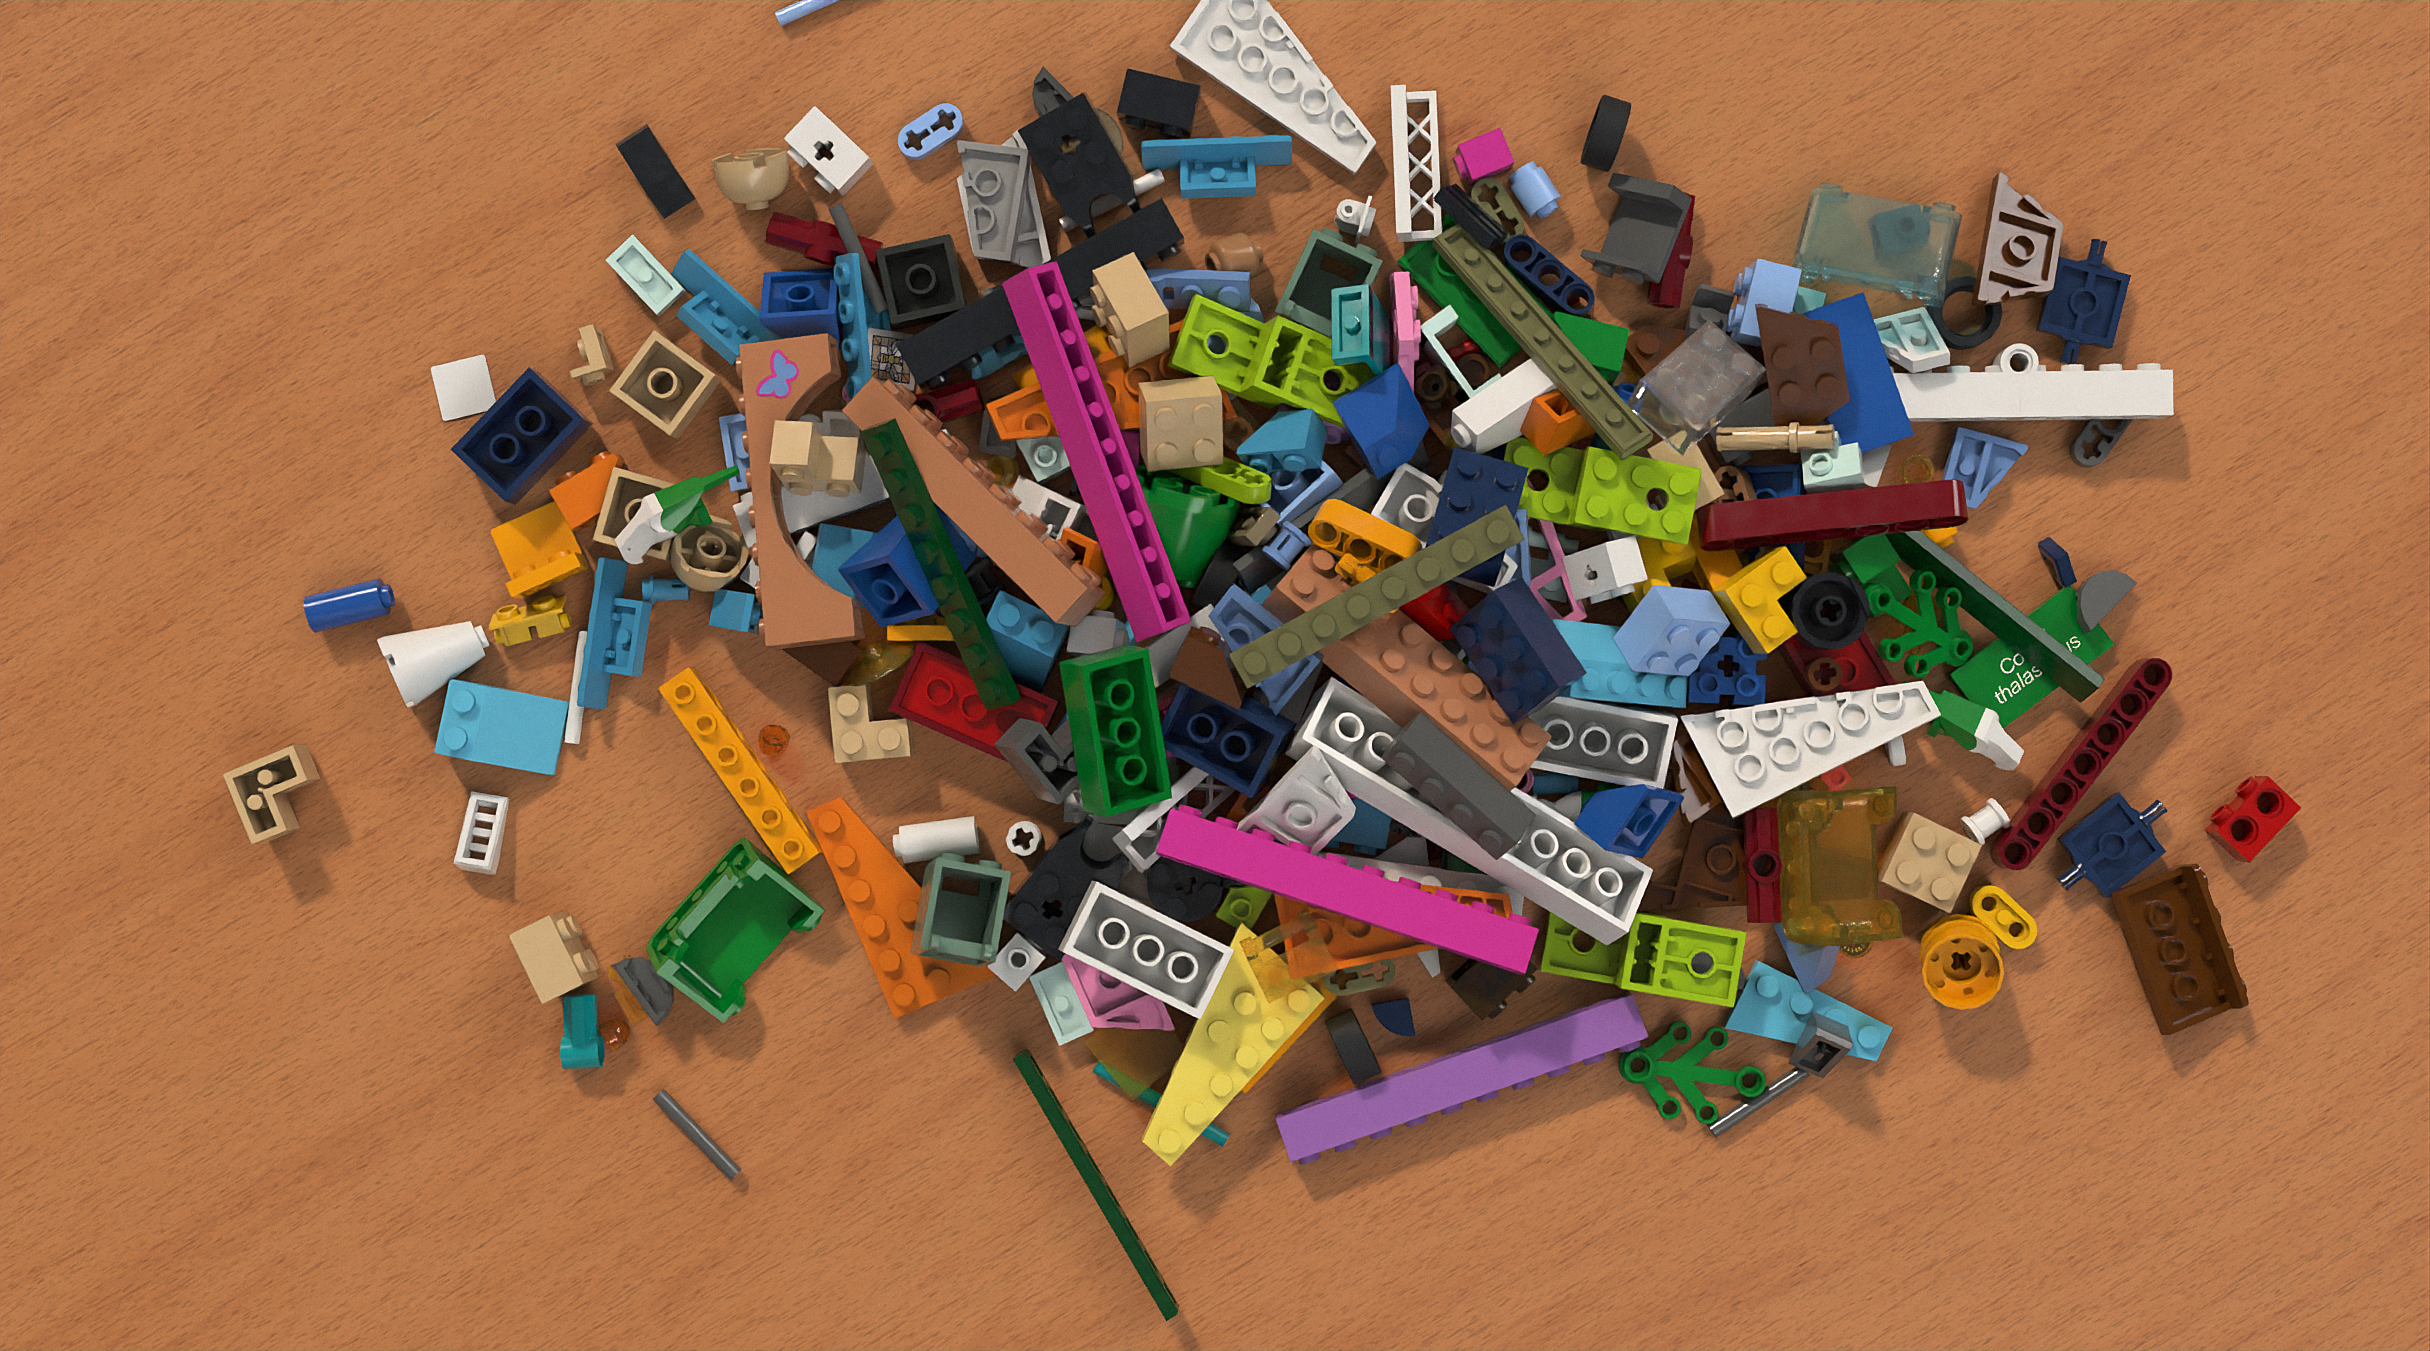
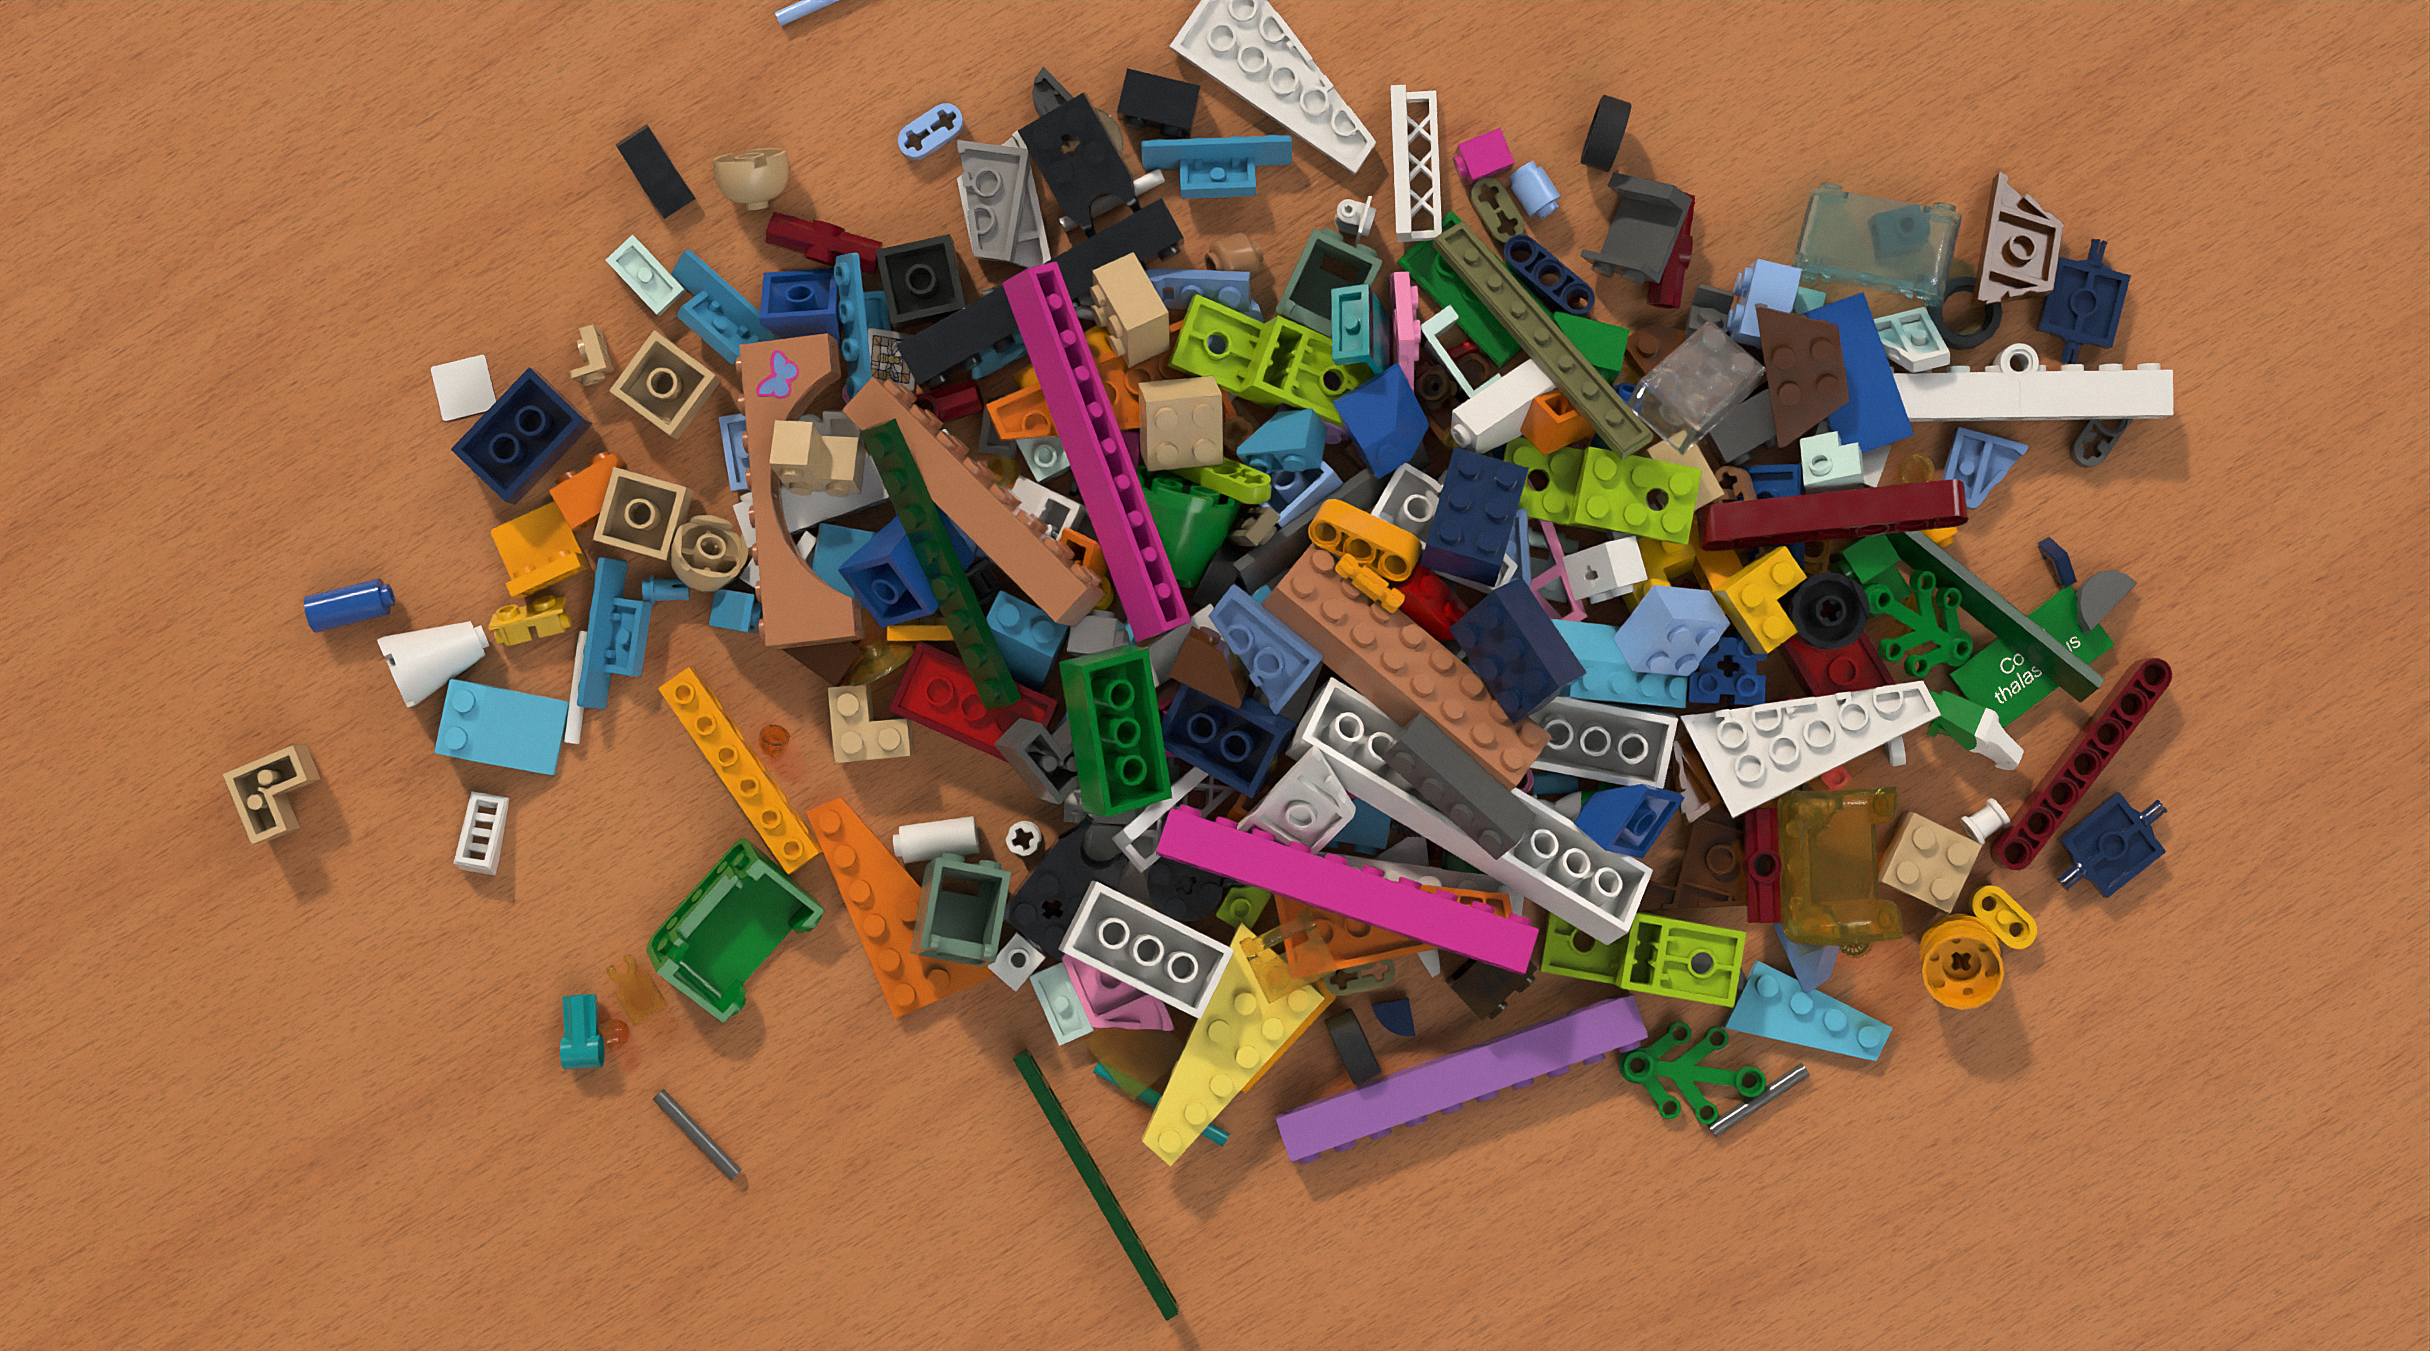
tan brick [508,910,599,1004] -> none
dark grey tile [612,957,674,1026] -> none
animal [615,465,740,564] -> none
white brick [784,106,873,196] -> none
dark grey bar [829,204,888,314] -> none
olive plate [1229,504,1525,689] -> none
medium blue bush [1261,521,1312,572] -> none
black tile [1433,183,1509,249] -> none
tan pin [1716,422,1835,453] -> none
dark grey slope [1788,1011,1853,1078] -> none
reddish brown bush [1804,657,1842,691] -> none
reddish brown bracket [2110,864,2249,1035] -> none
red brick [2205,776,2301,863] -> none

